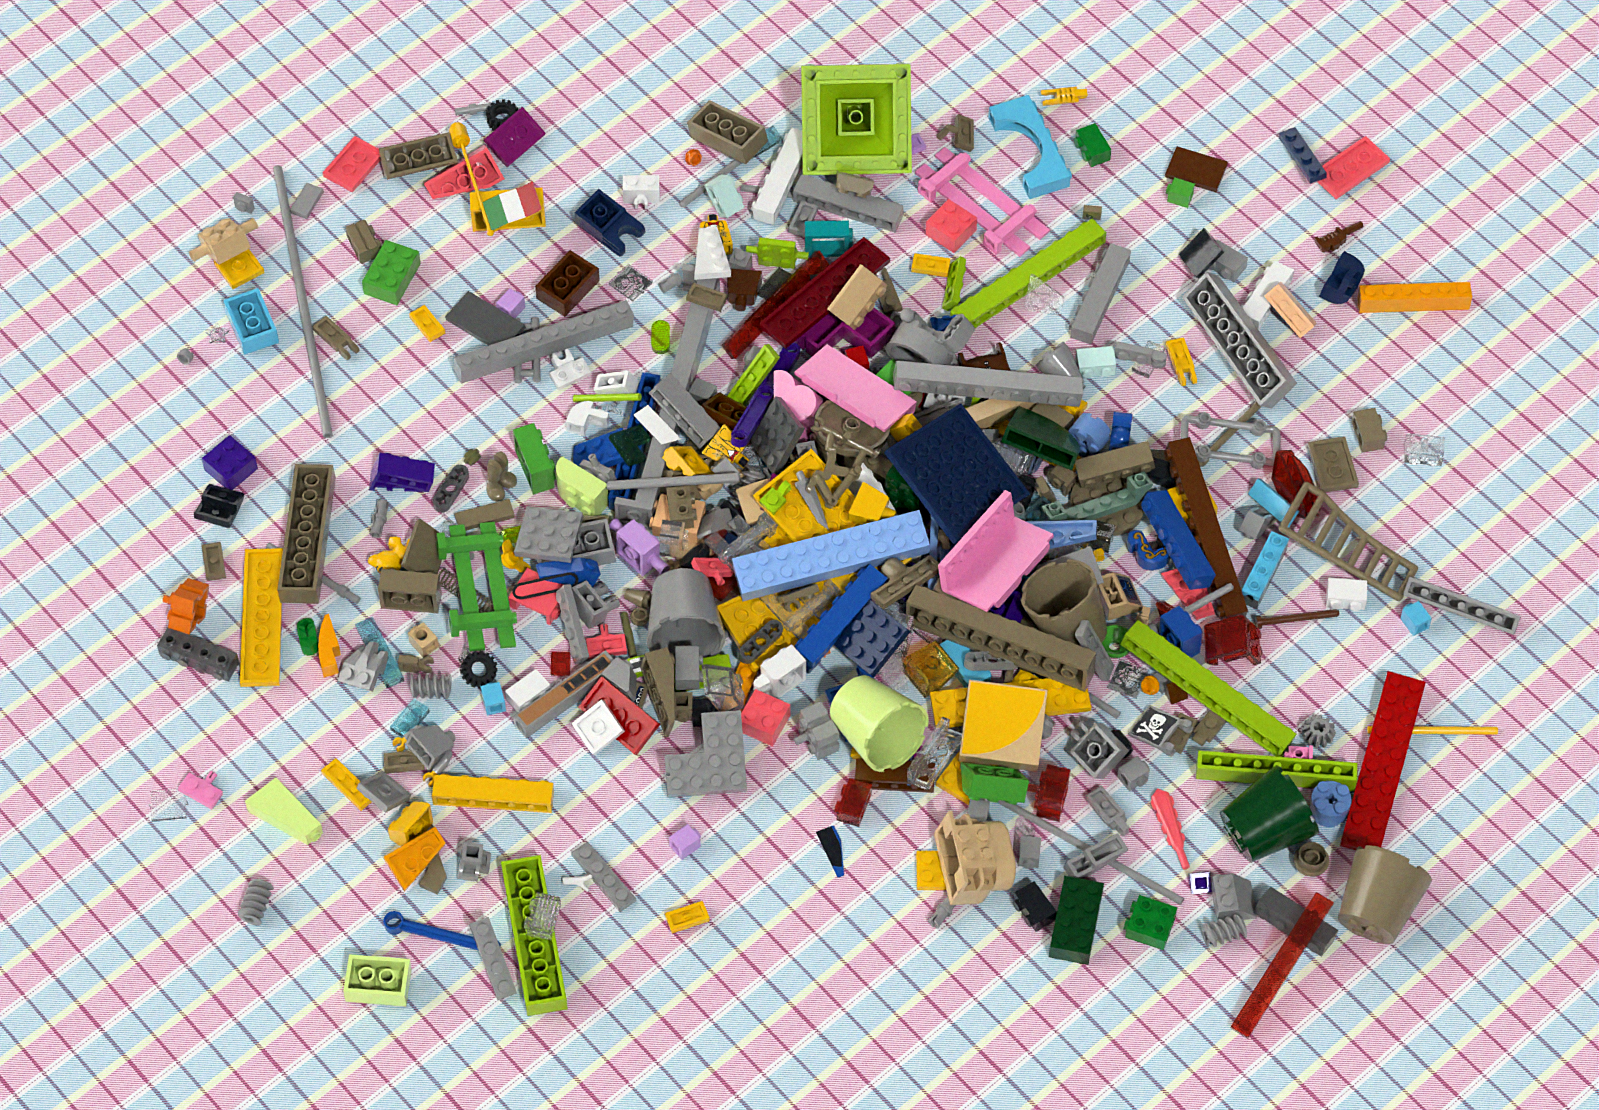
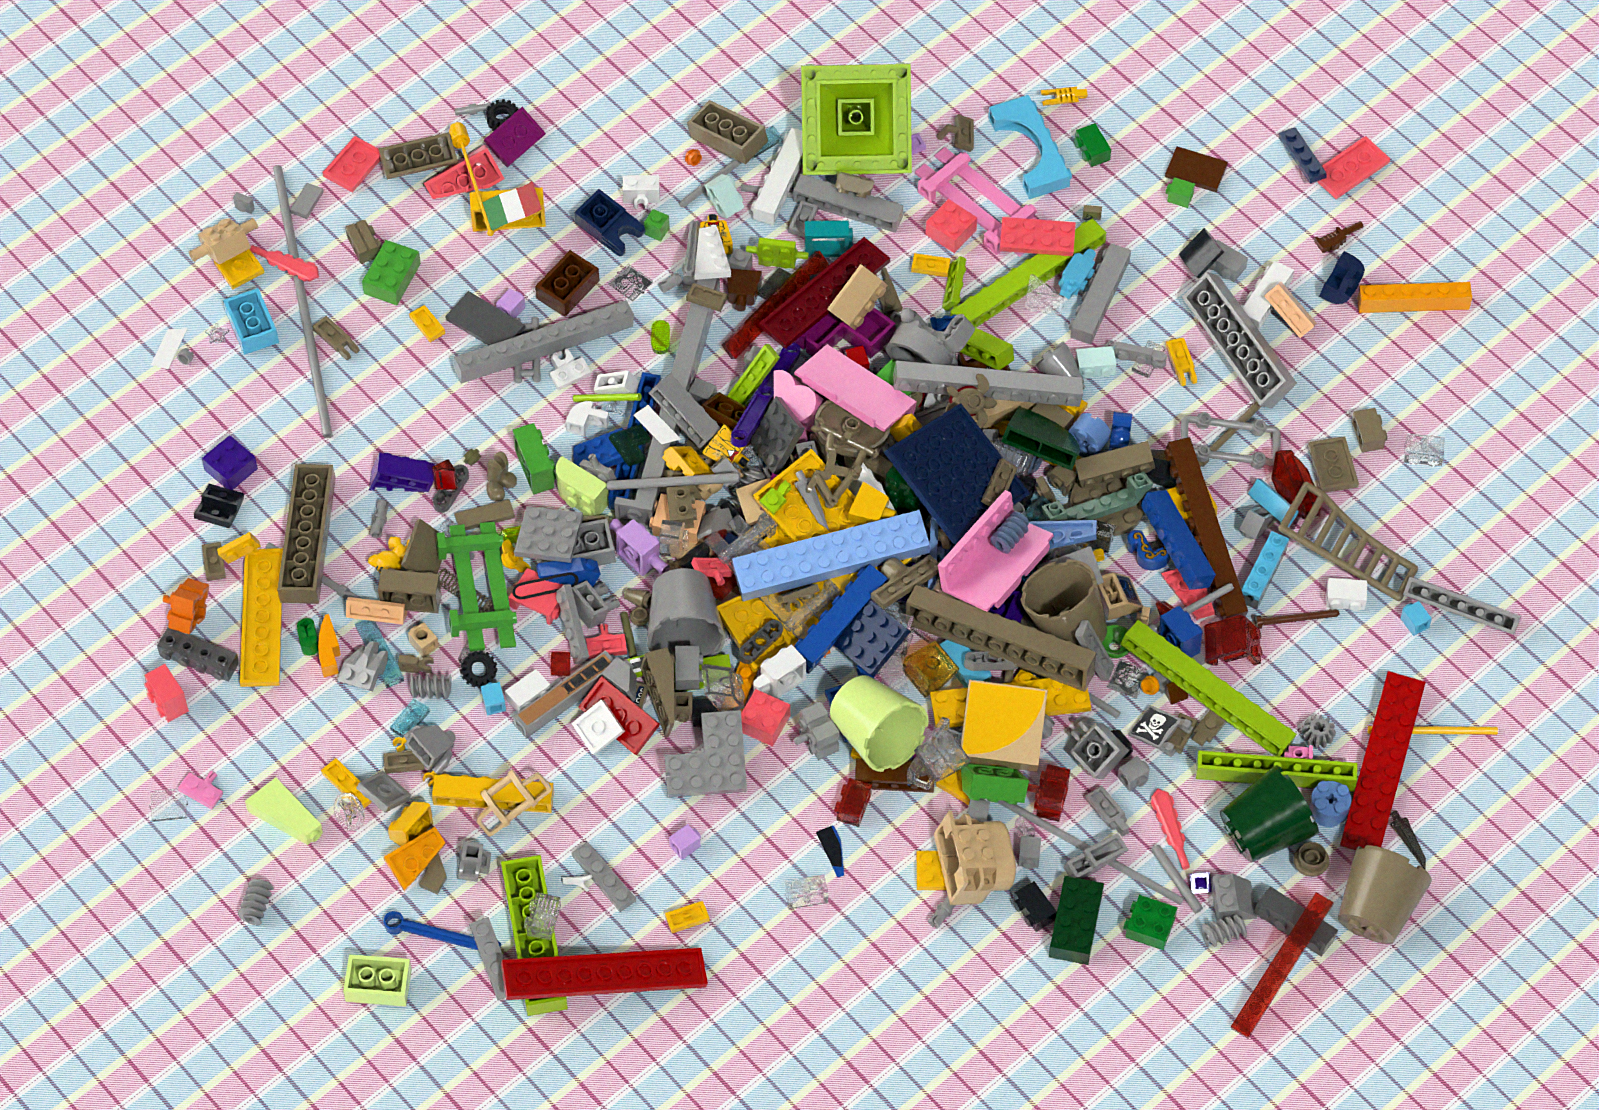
none -> coral brick [144,664,189,723]
none -> white sticker [151,328,187,369]
none -> yellow plate [217,532,261,564]
none -> coral sword [250,245,319,282]
none -> clear piece [334,793,365,831]
none -> light nougat panel [346,597,408,625]
none -> slope [432,459,458,490]
none -> tan bar [477,769,551,837]
none -> red plate [501,948,708,1000]
none -> bright green brick [644,209,670,241]
none -> light grey axle [684,220,700,277]
none -> clear brick [785,874,828,909]
none -> clear slope [914,730,971,782]
none -> dark tan animal [946,374,997,428]
none -> lime brick [959,327,1014,370]
none -> dark tan tile [981,458,1018,507]
none -> sand blue piece [990,512,1029,554]
none -> coral plate [1000,217,1076,256]
none -> medium azure hinge [1058,249,1096,299]
none -> light grey piece [1151,845,1203,914]
none -> clear smoke bar [1390,810,1426,870]

